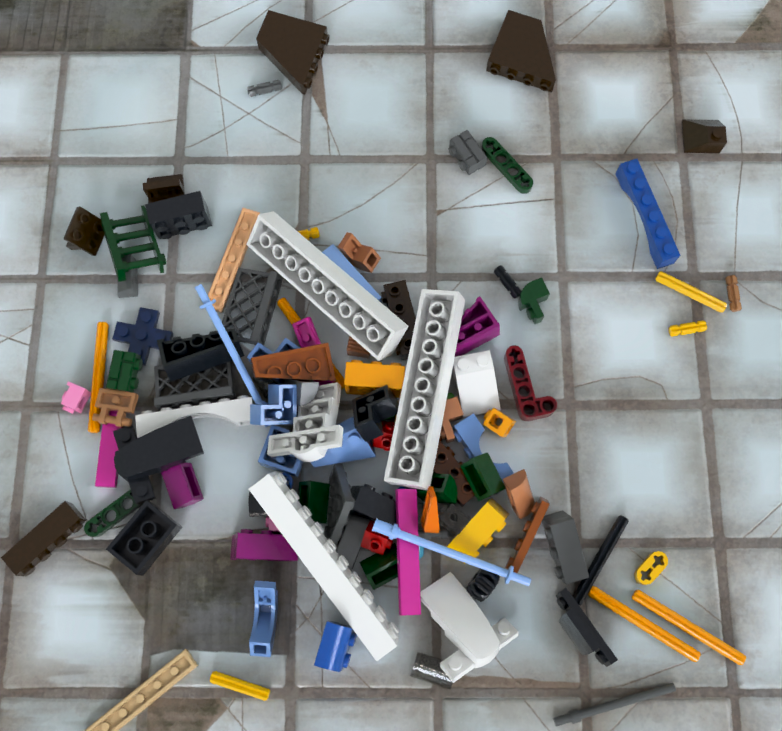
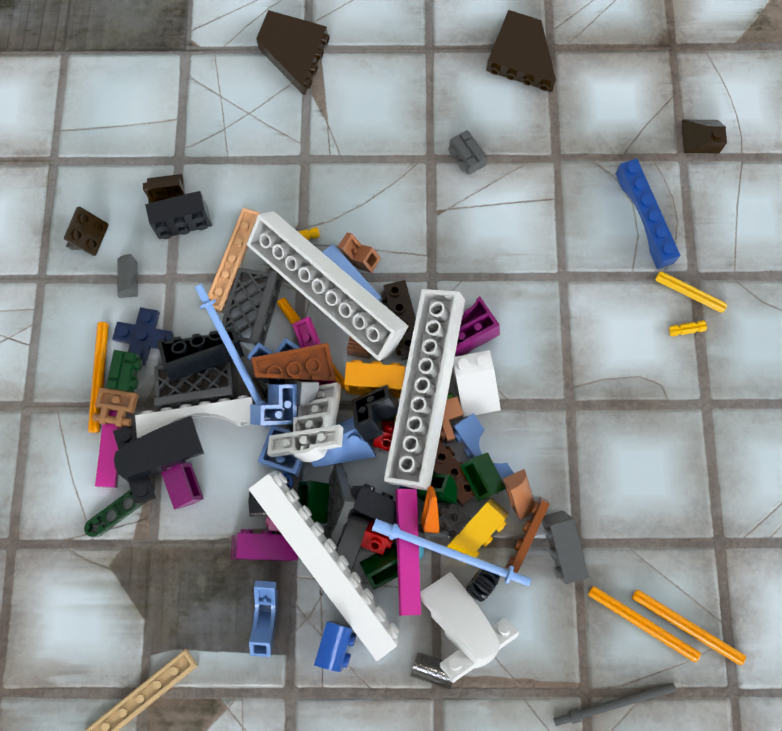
dark brown brick [1,501,87,576] -> none
bright pink brick [61,381,91,414] -> none
dark green fence [100,205,166,282] -> none
black brick [106,500,182,576] -> none
yellow axle [210,671,270,701] -> none
dark grey axle [247,80,282,97] -> none
dark green beam [481,137,533,194] -> none
light orange brick [483,408,516,438] -> none
black axle [494,265,522,299] -> none
dark red beam [504,345,557,421] -> none
dark green brick [518,277,550,324] -> none
black slope [556,588,618,667] -> none
black axle [573,515,629,606] -> none
yellow beam [634,551,668,585] -> none
medium nougat axle [725,275,742,312] -> none

